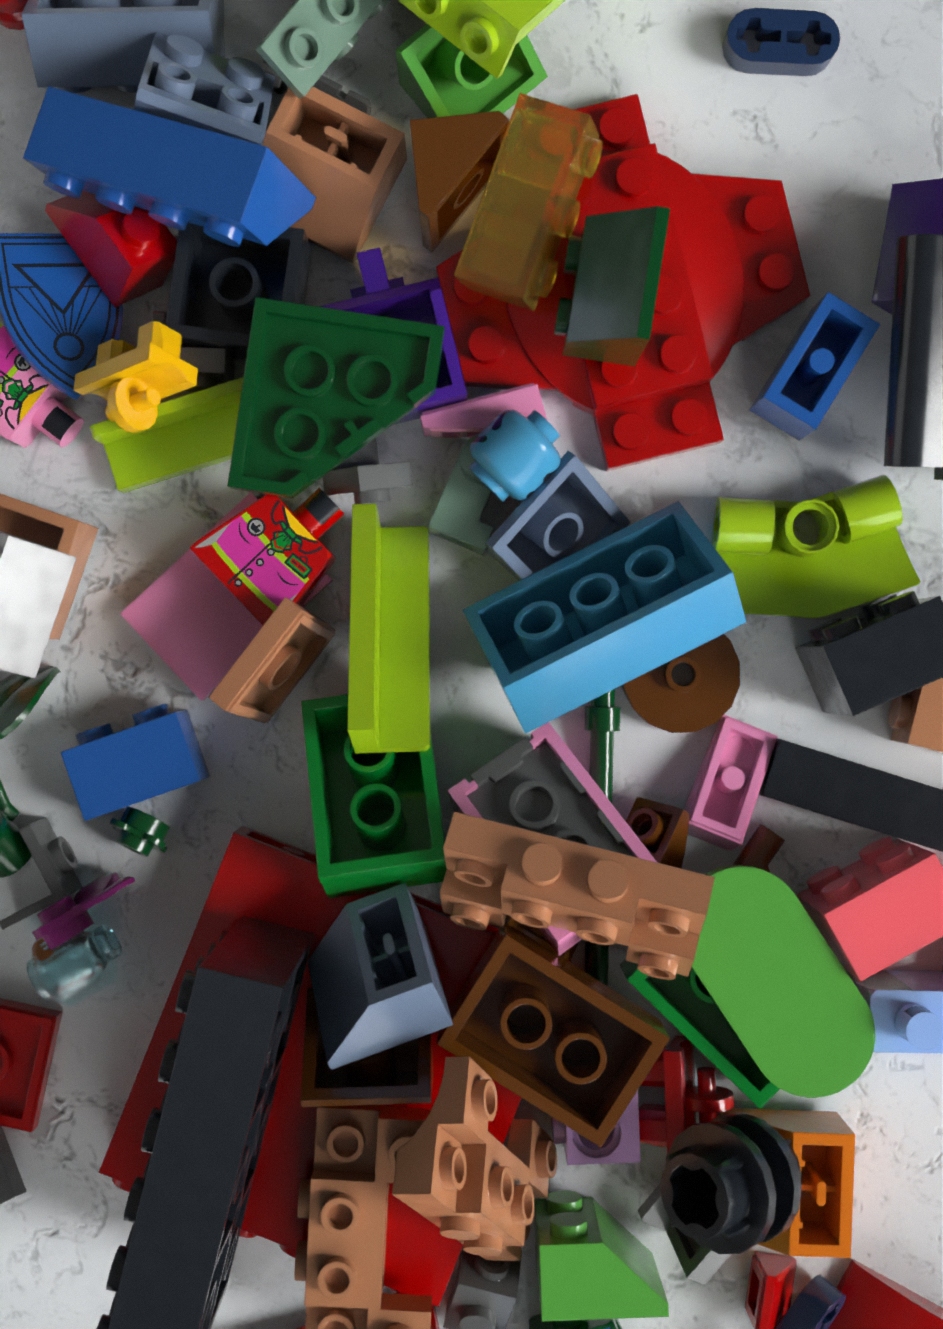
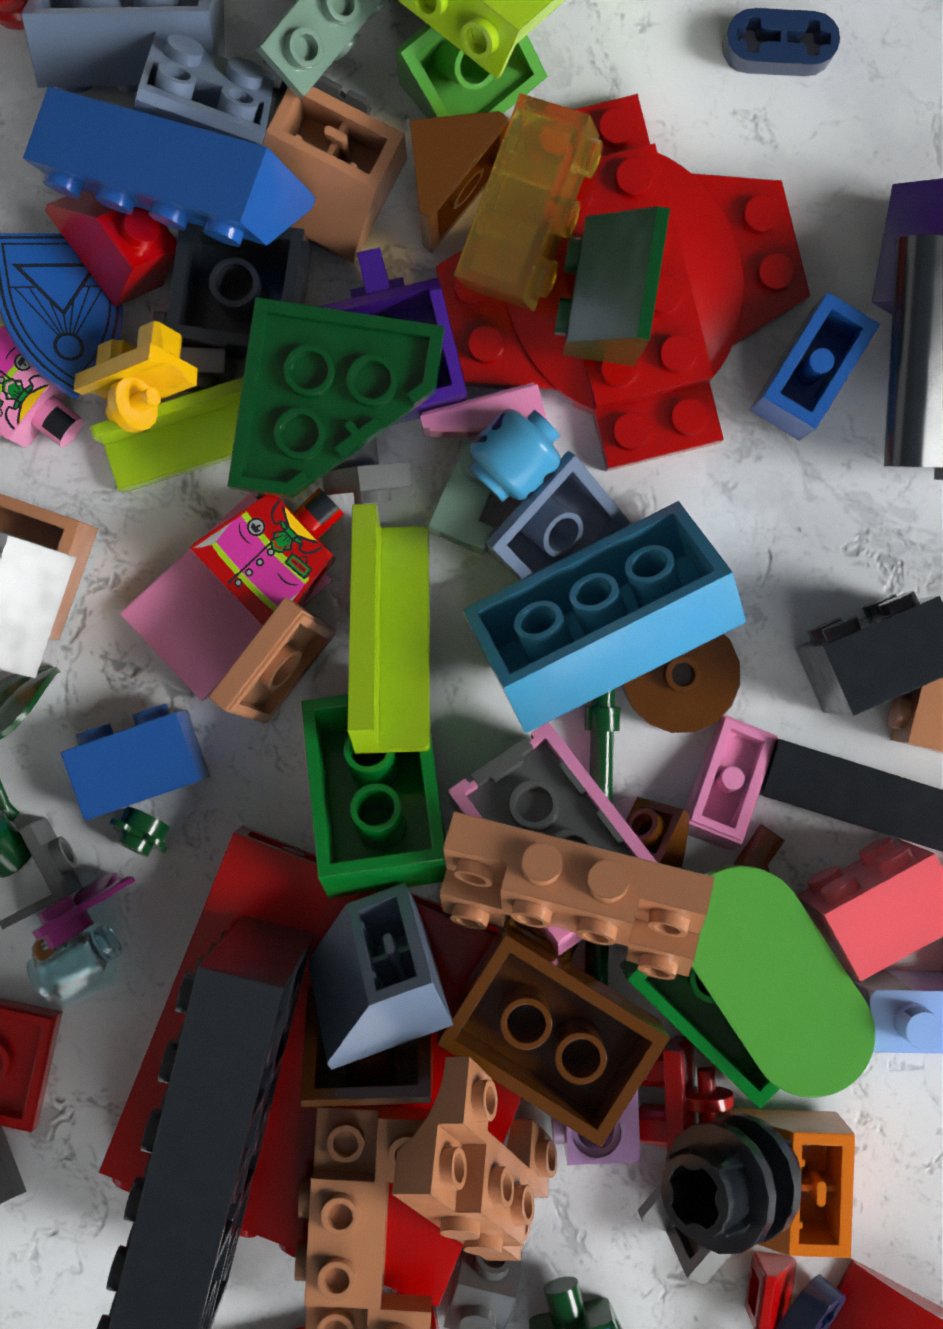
bright green slope [534,1190,669,1321] -> none
lime panel [712,475,921,618] -> none

